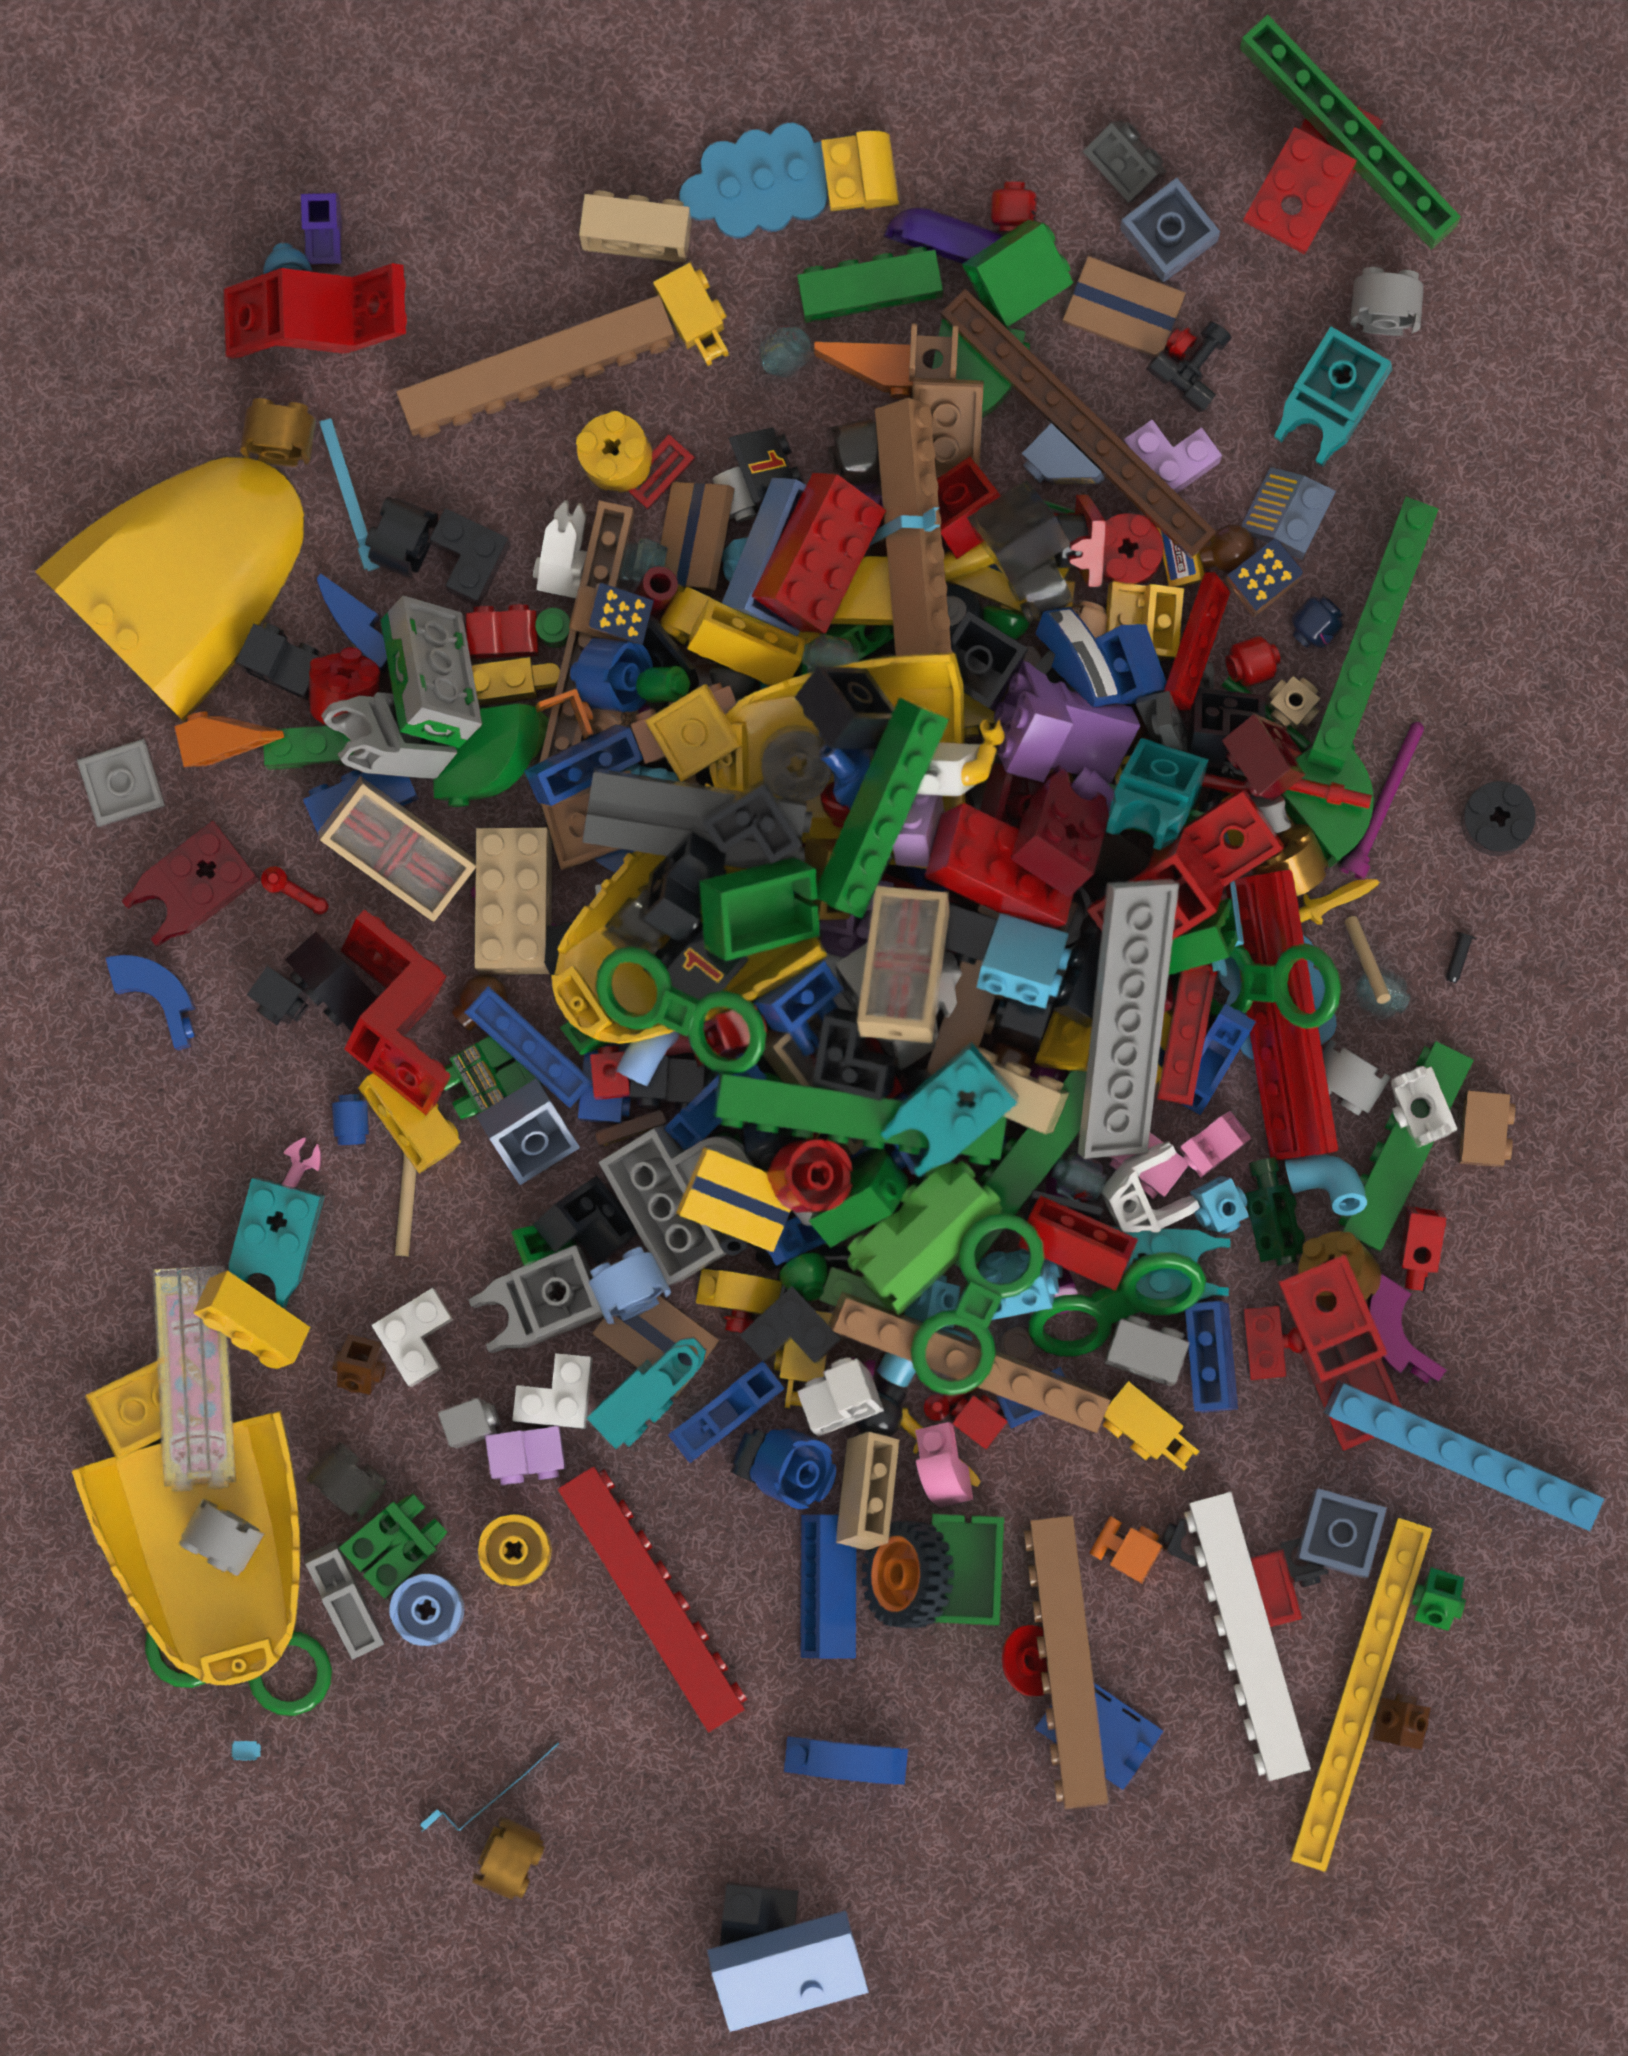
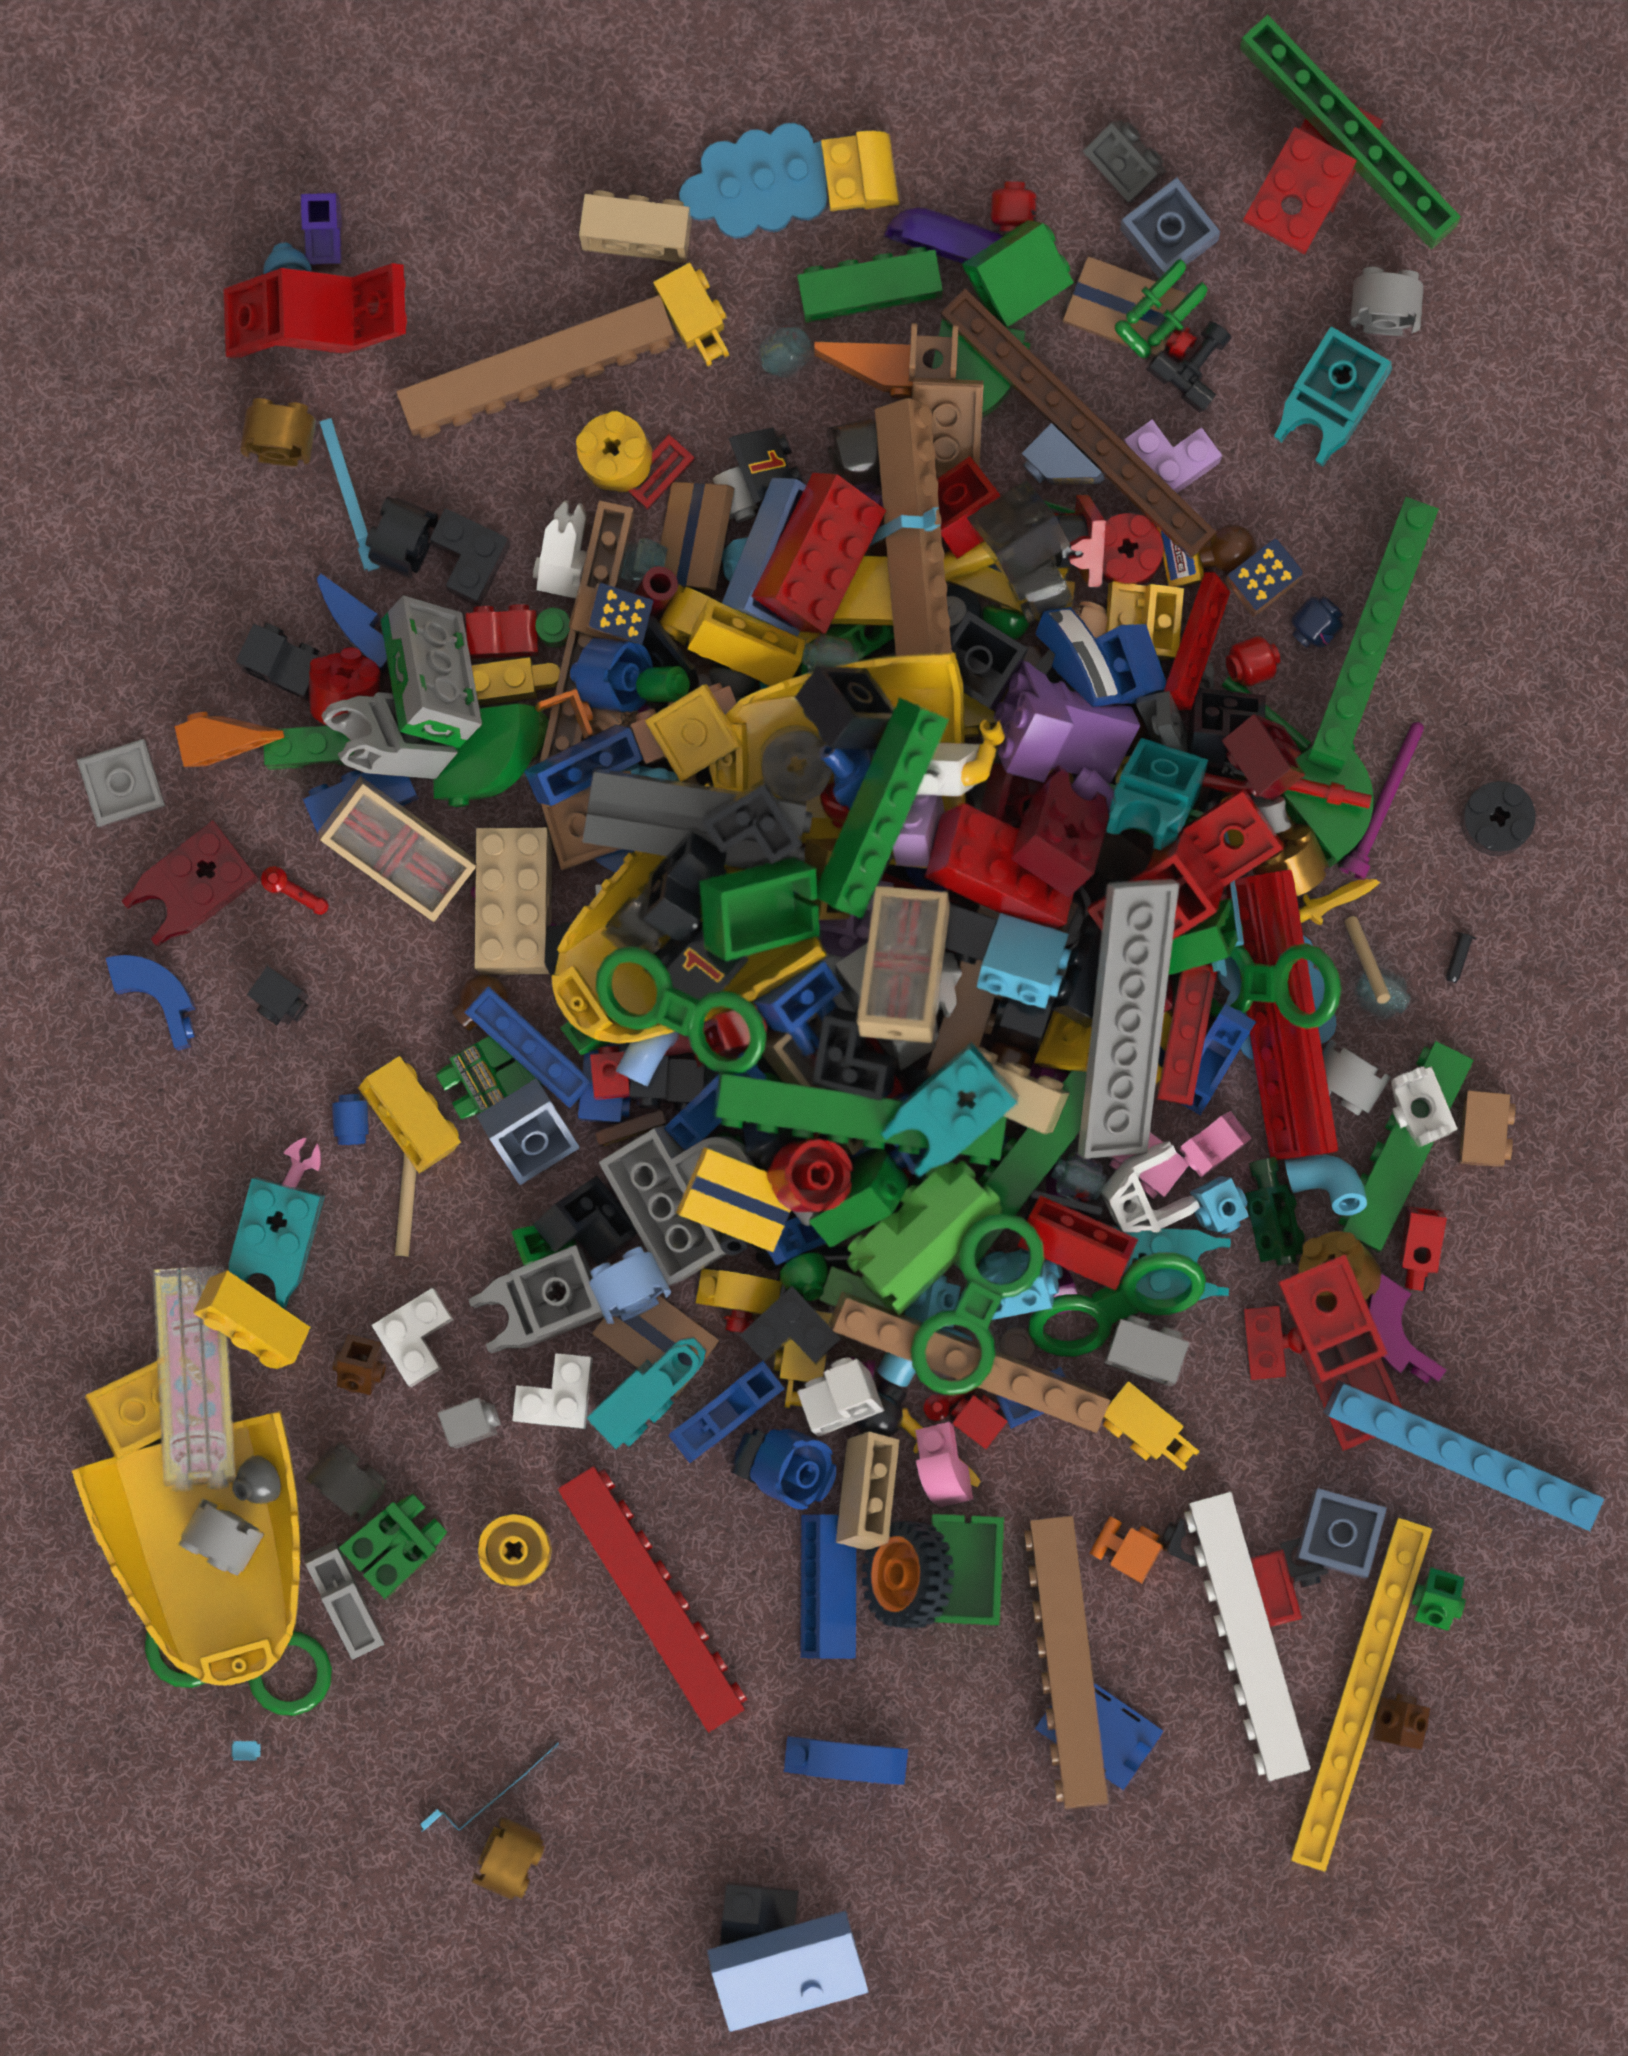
yellow windscreen [35,457,304,722] -> none
black brick [285,931,378,1032] -> none
red bracket [341,909,451,1116] -> none
light blue brick [390,1574,464,1646] -> none
lavender brick [485,1426,566,1485] -> none
red dish [1002,1625,1048,1697] -> none
blue brick [1185,1301,1238,1413] -> none
sand blue slope [1241,467,1336,560] -> none
tan brick [1268,676,1320,730] -> none
none -> dark grey brick [232,1455,281,1504]
none -> green piece [1115,259,1208,358]

